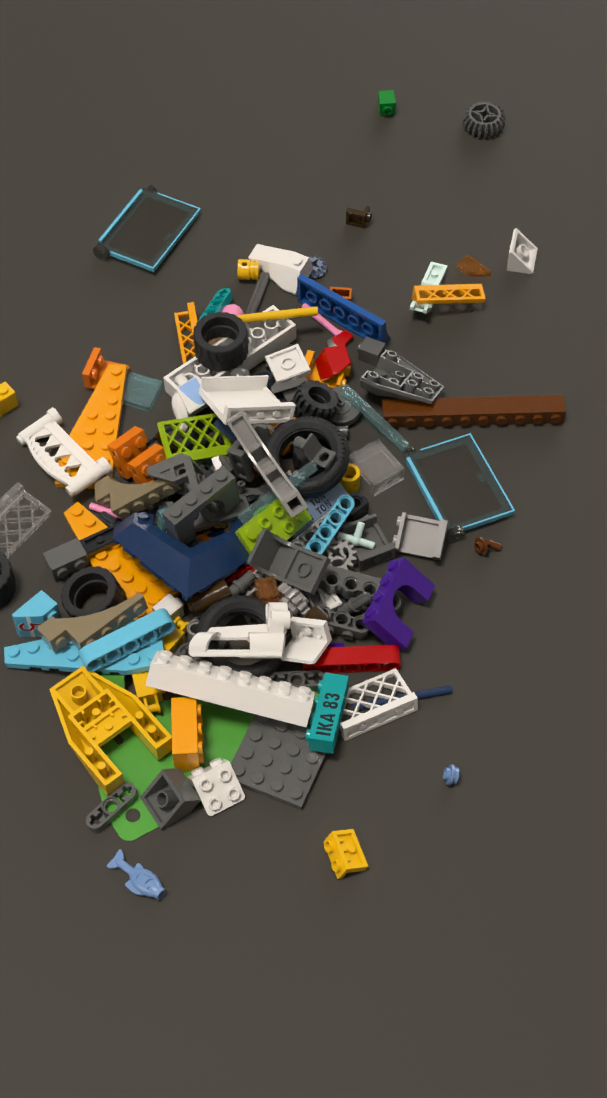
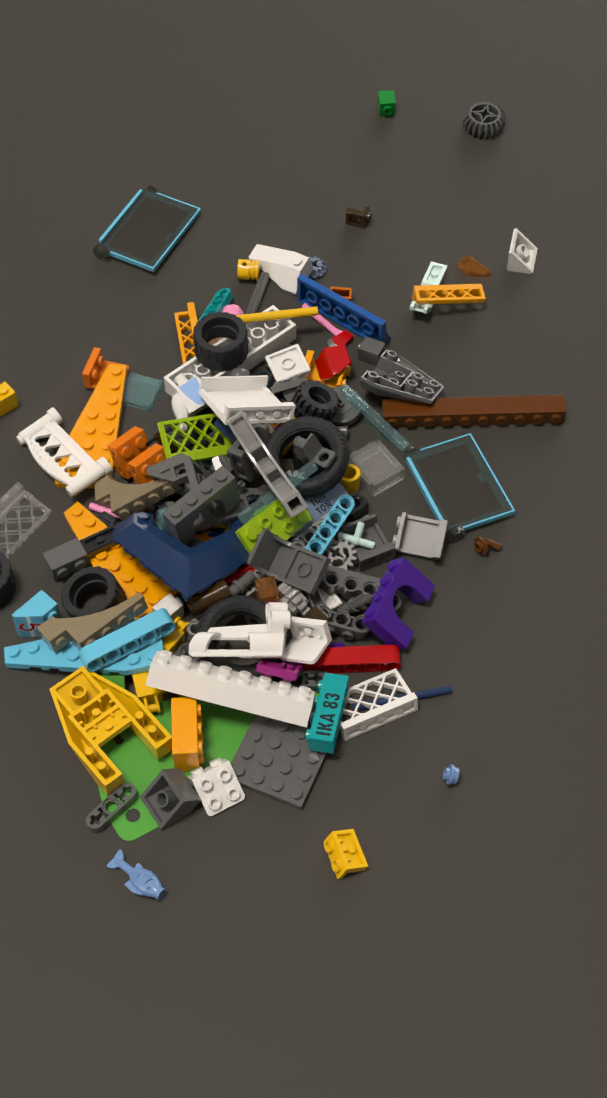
none -> magenta plate [256,659,304,682]

